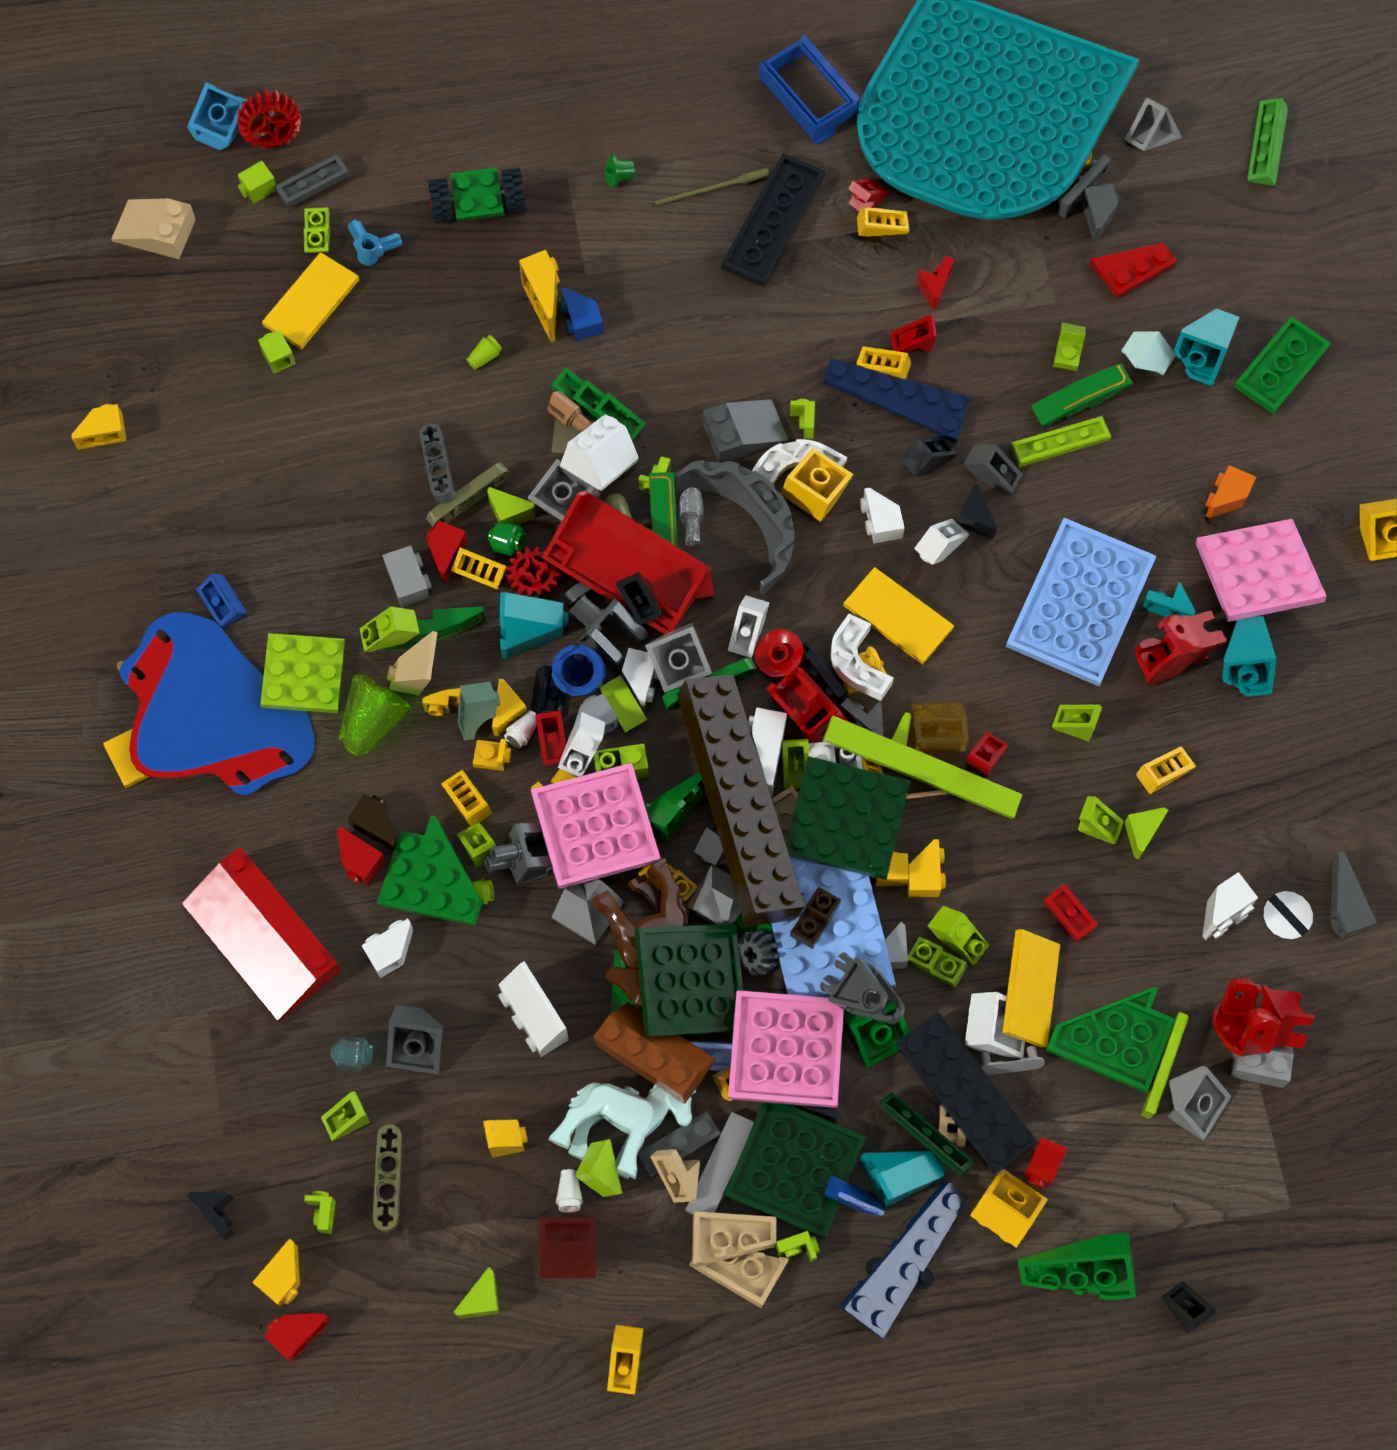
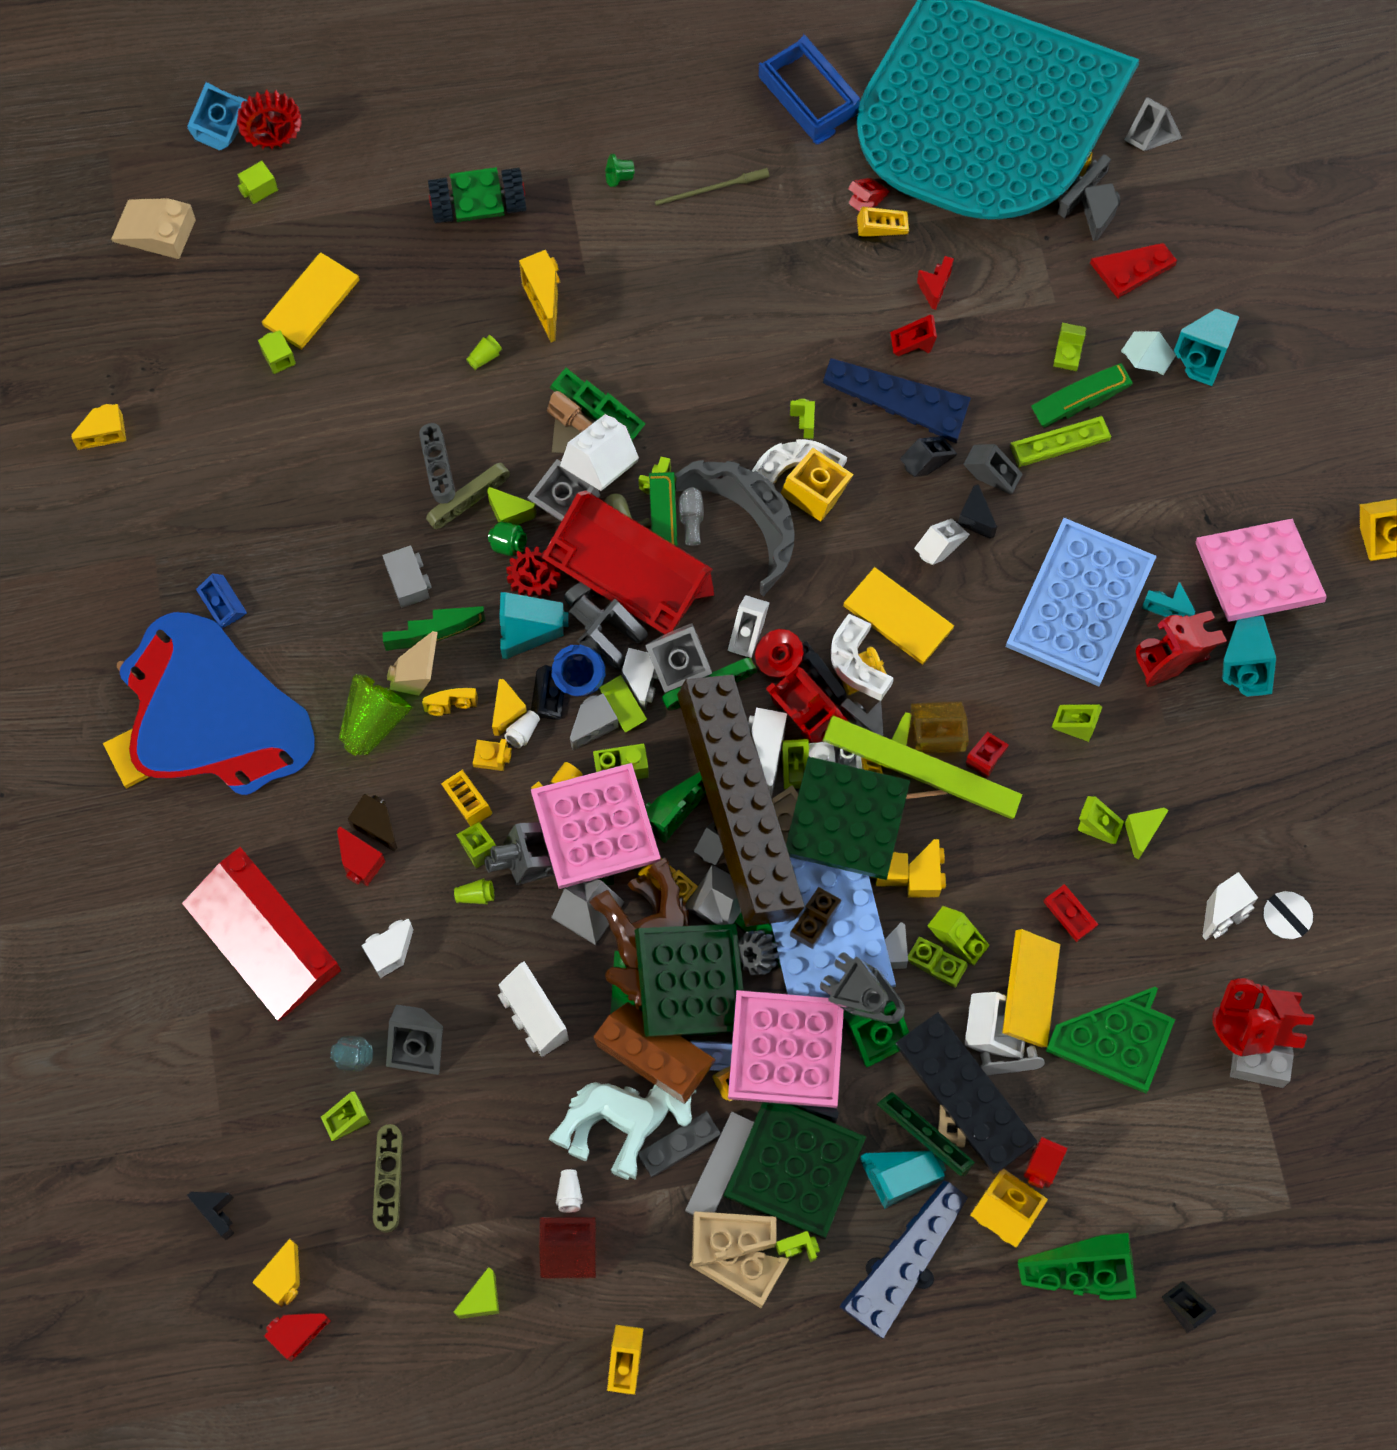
lime plate [260,633,345,713] -> none
dark grey plate [275,154,350,208] -> none
lime slope [304,208,330,253] -> none
lime bracket [304,1191,336,1234] -> none
dark azure axle [348,220,402,266] -> none
lime slope [359,607,419,652] -> none
green wing [377,815,483,926] -> none
red slope [426,520,468,583] -> none
yellow slope [451,548,507,590] -> none
sand green arch [458,681,500,741] -> none
yellow slope [483,1120,528,1158] -> none
red slope [535,710,566,765] -> none
white slope [558,712,605,777] -> none
blue slope [559,288,604,341] -> none
lime slope [575,1139,622,1197] -> none
black slope [616,572,662,626] -> none
tan slope [651,1149,700,1202] -> none
dark grey slope [703,399,789,463] -> none
black plate [721,153,825,287] -> none
blue slope [825,1176,884,1216] -> none
yellow slope [856,346,911,379] -> none
white slope [860,488,905,543] -> none
yellow slope [1136,746,1196,794] -> none
lime tile [1141,1012,1189,1119] -> none
light grey slope [1168,1066,1232,1140] -> none
orange slope [1205,465,1256,518] -> none
green plate [1234,316,1331,415] -> none
bright green slope [1247,98,1288,186] -> none
dark grey slope [1331,851,1377,940] -> none

